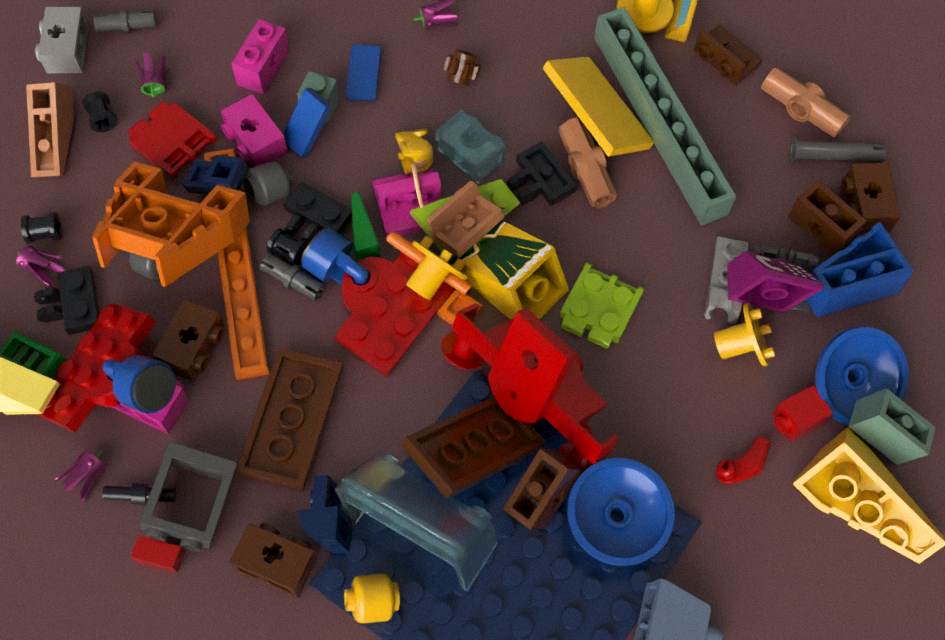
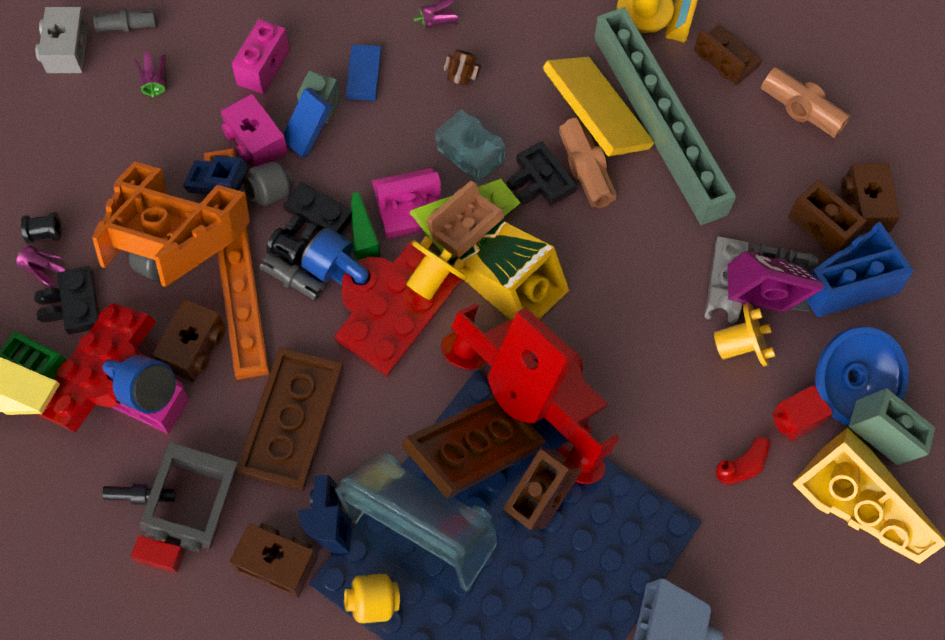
nougat slope [26,82,74,178] -> none
flat silver piece [54,451,107,502] -> none
black bush [82,91,117,132] -> none
red plate [127,101,218,180] -> none
orange bar [386,231,473,296] -> none
yellow animal [395,129,433,208] -> none
orange tile [437,289,483,325] -> none
lime plate [559,263,645,349] -> none
blue dish [567,458,675,566] -> none
dark grey pin [789,138,886,163] -> none

